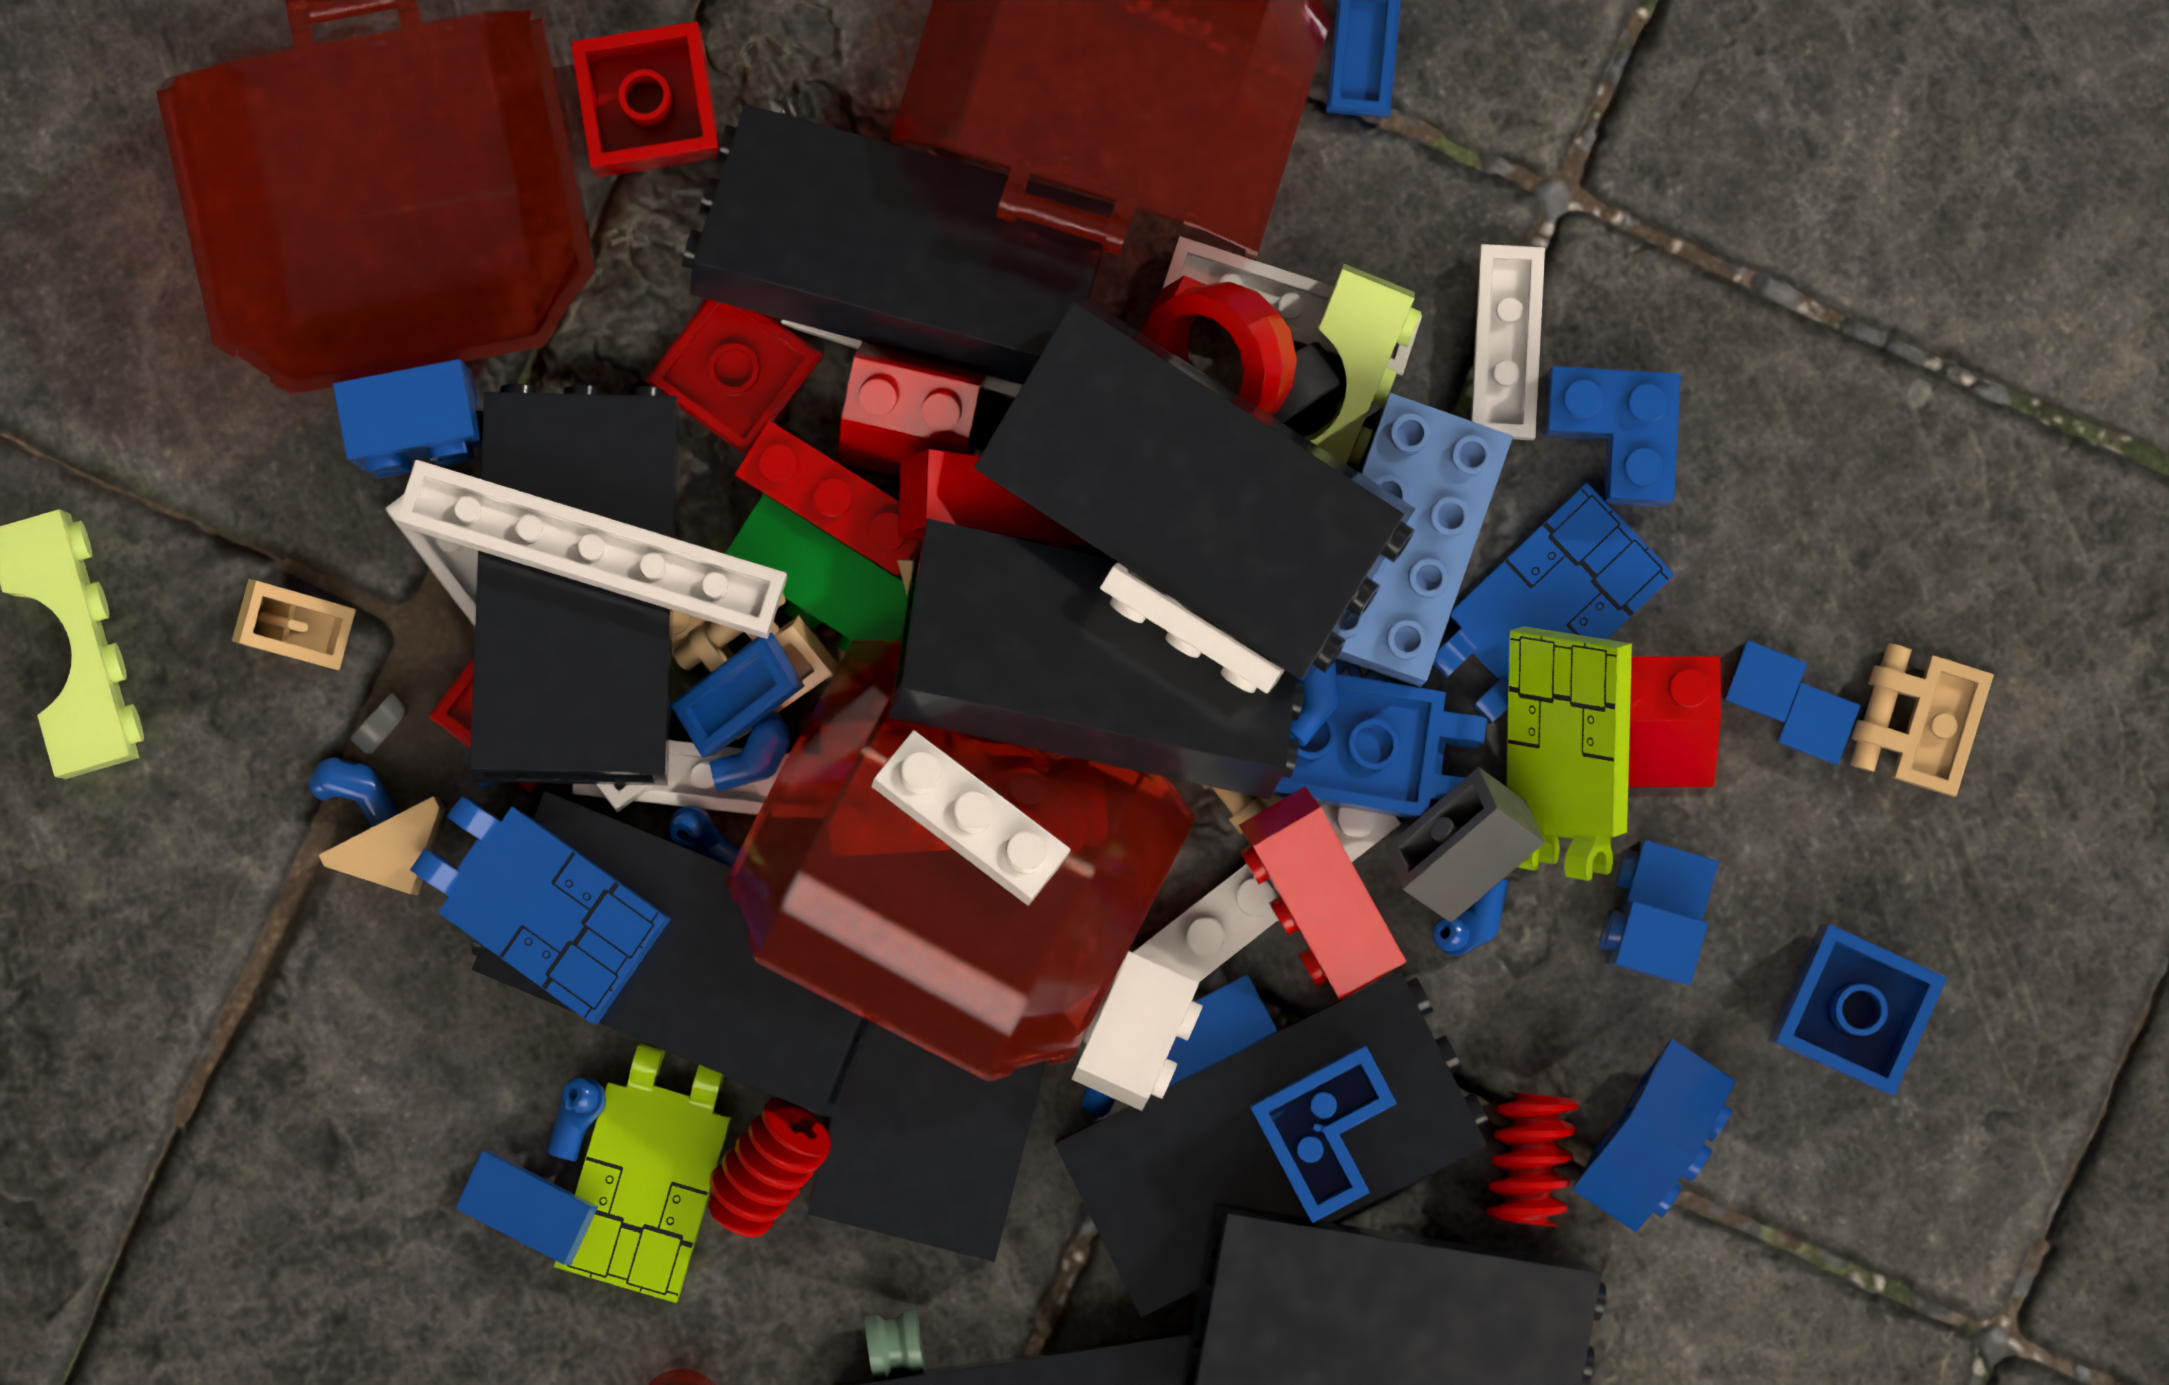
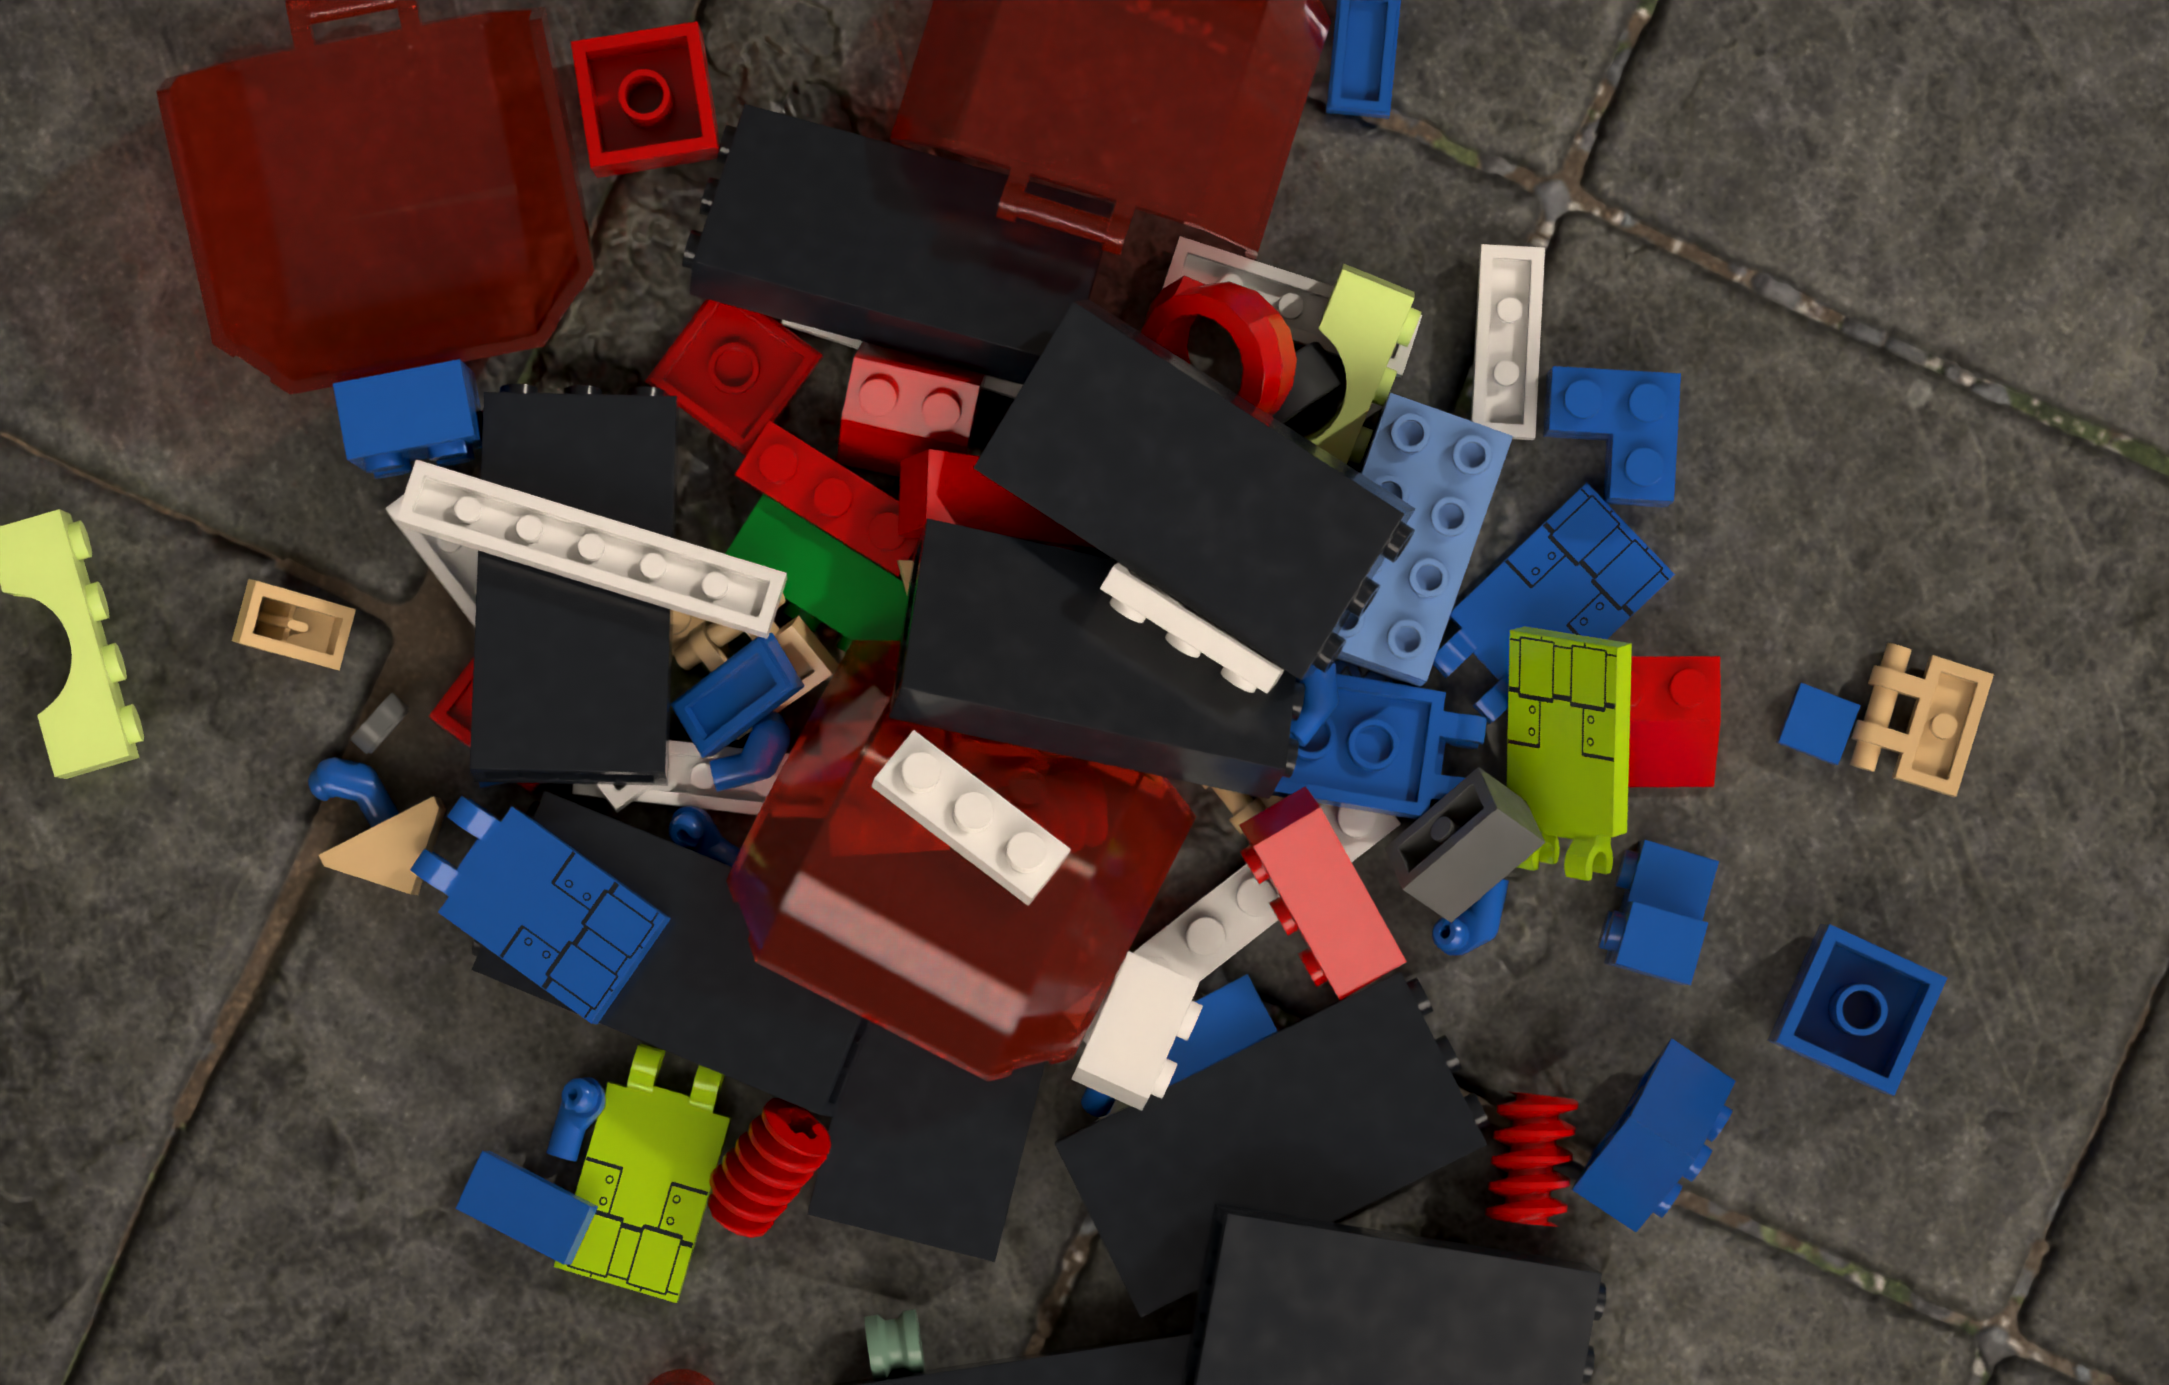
blue brick [1249,1045,1397,1223] -> none
blue tile [1723,640,1807,723] -> none

